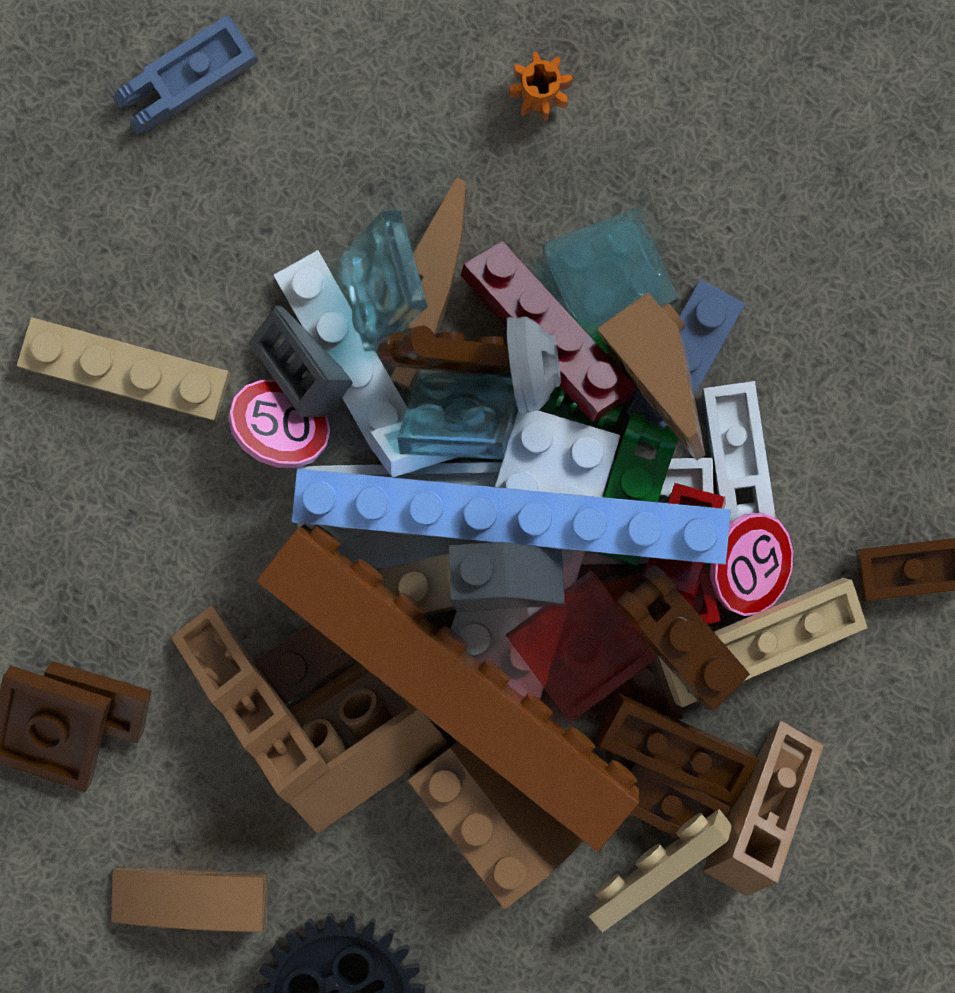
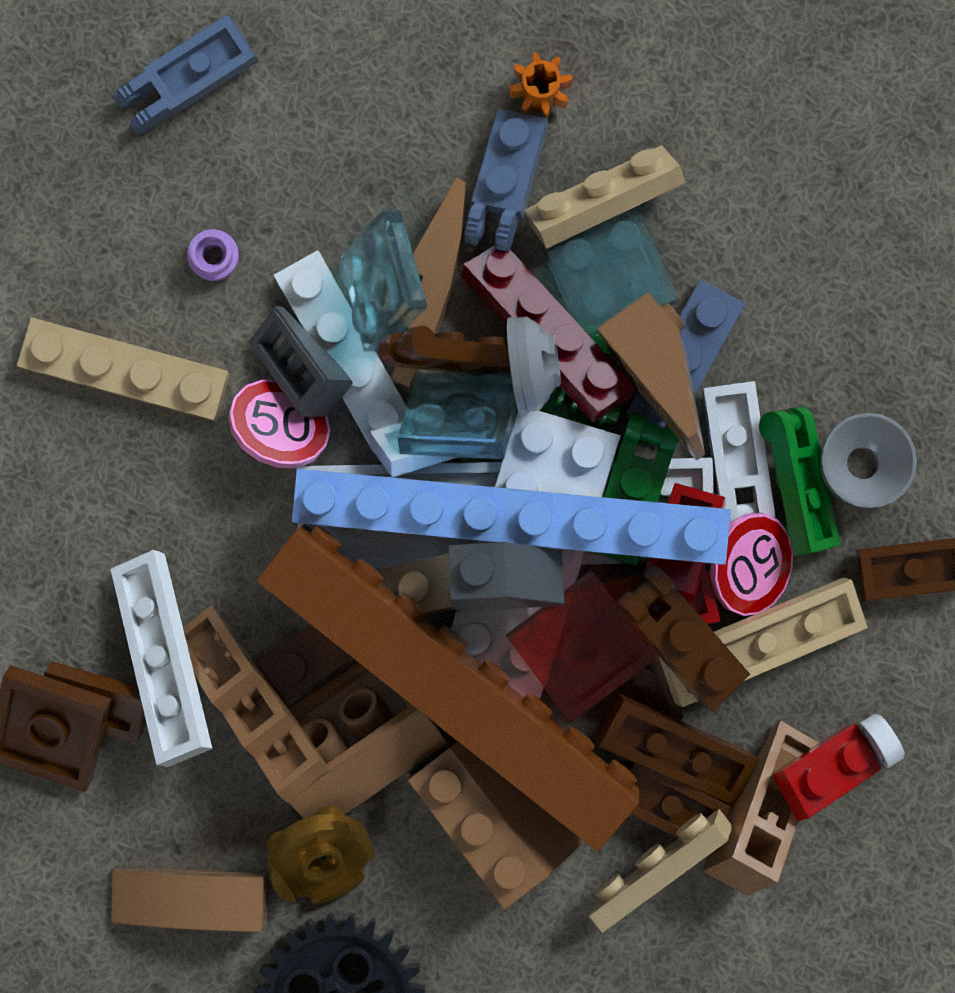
none -> white plate [111,550,213,767]
none -> lavender plate [187,229,239,281]
none -> pearl gold plate [266,806,374,904]
none -> sand blue hinge [464,109,549,252]
none -> tan plate [525,145,686,249]
none -> green plate [759,407,841,556]
none -> red plate [772,723,881,821]
none -> light grey piece [820,413,917,509]
none -> white tile [859,714,905,768]

